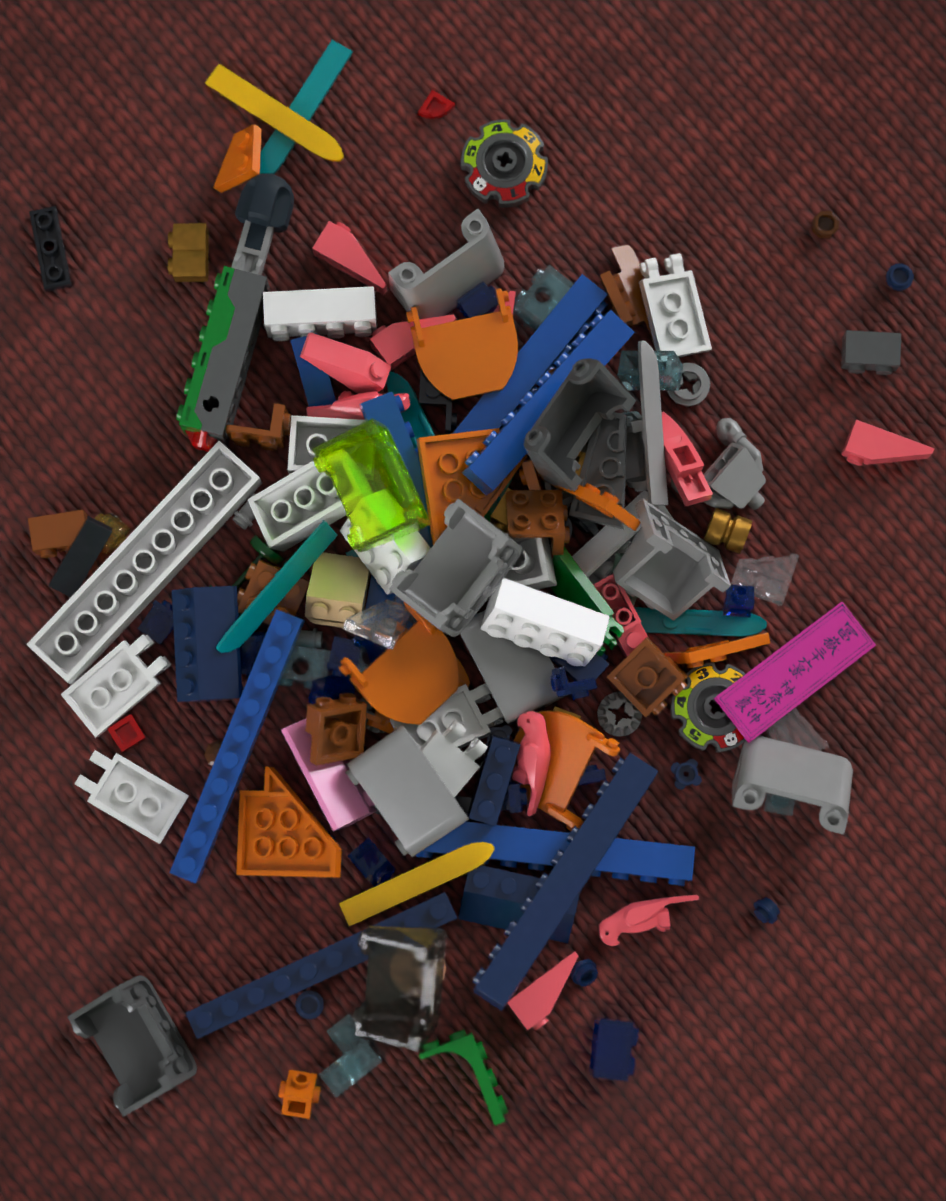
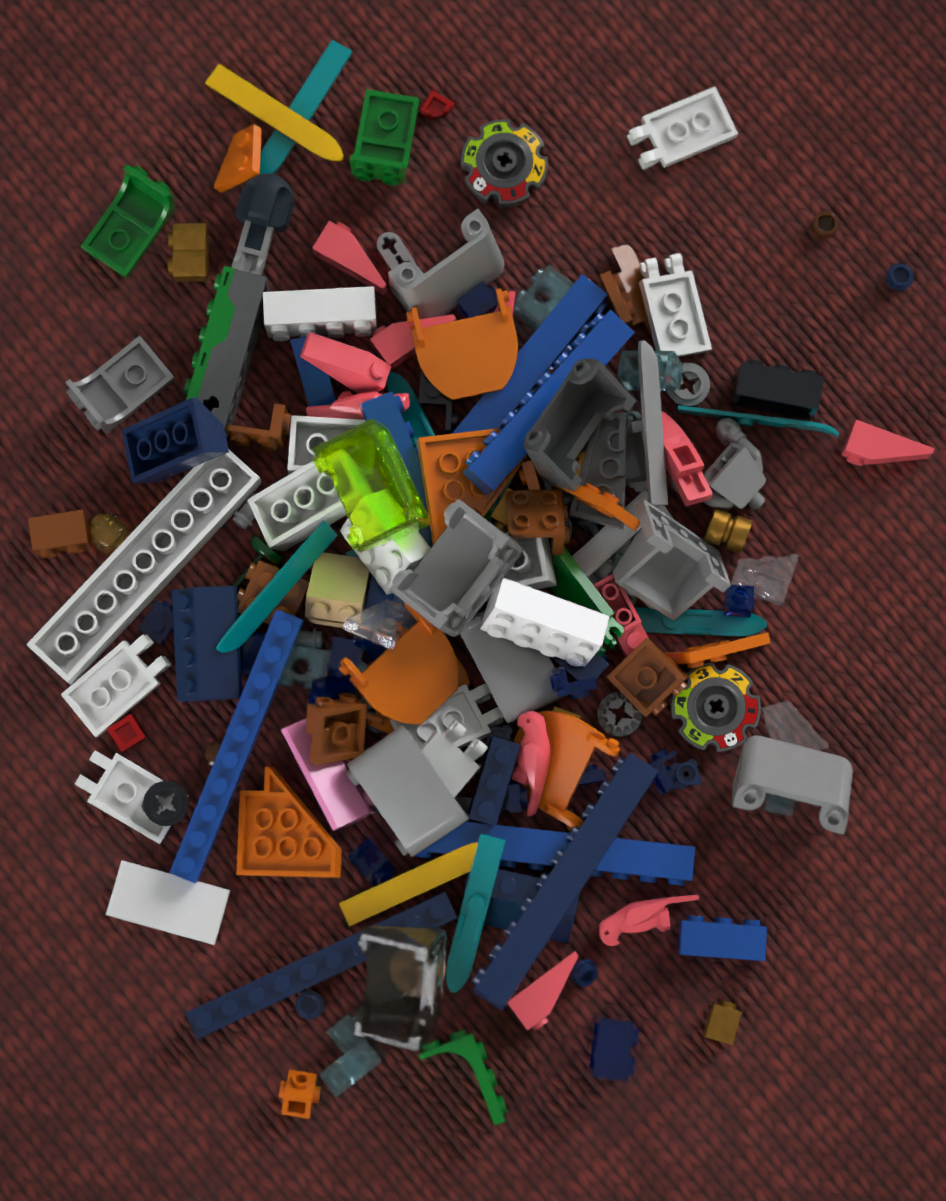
black tile [29,206,72,292] -> none
black tile [48,516,113,597] -> none
dark grey windscreen [68,975,197,1117] -> none
dark pink tile [714,602,876,743] -> none
dark blue plate [754,897,780,924] -> none
dark grey brick [841,330,901,375] -> none
none -> light grey bracket [65,336,175,434]
none -> green bracket [81,164,177,278]
none -> white tile [106,860,231,945]
none -> dark blue slope [121,398,229,483]
none -> black gear [143,781,189,826]
none -> green bracket [350,89,420,186]
none -> light grey beam [377,232,416,271]
none -> teal piece [446,834,505,993]
none -> white tile [627,87,738,170]
none -> clear blue bracket [647,749,677,794]
none -> teal piece [676,405,839,438]
none -> blue brick [678,915,767,961]
none -> pearl gold brick [703,1000,742,1045]
none -> black piece [730,359,824,420]

